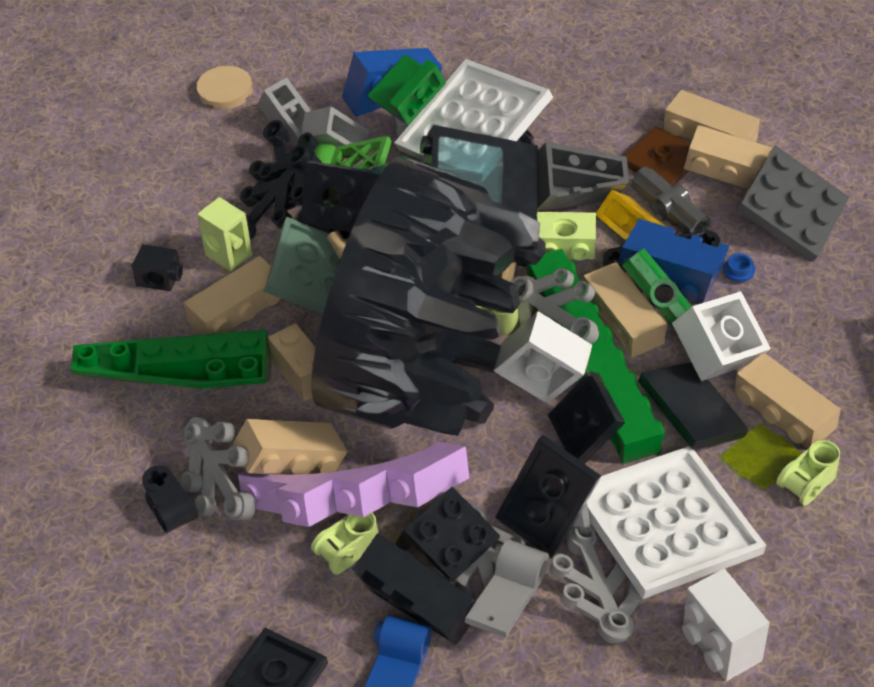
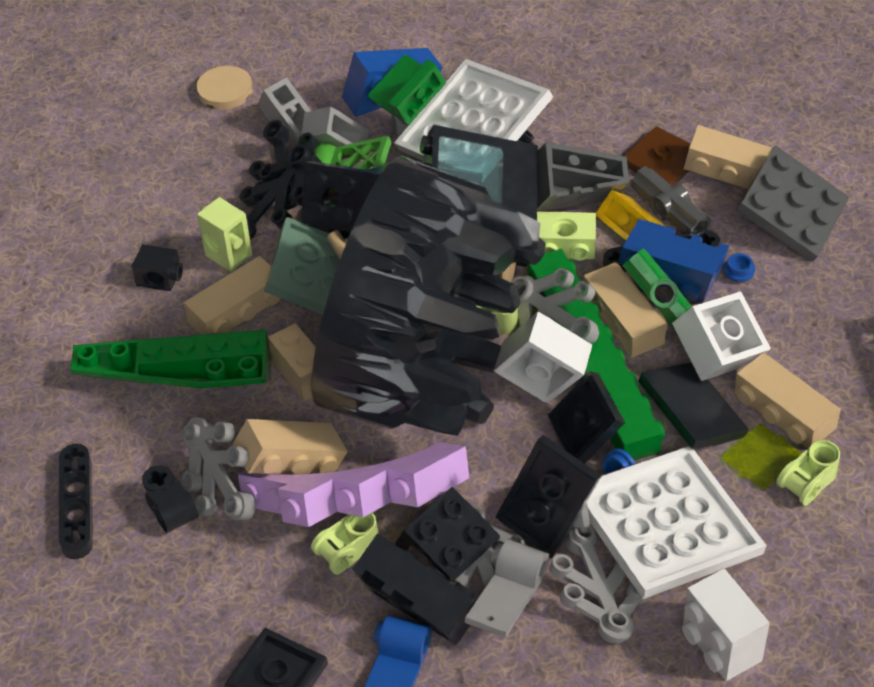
tan brick [663,90,760,142] -> none
none -> black beam [59,444,93,559]
none -> blue plate [602,448,635,475]

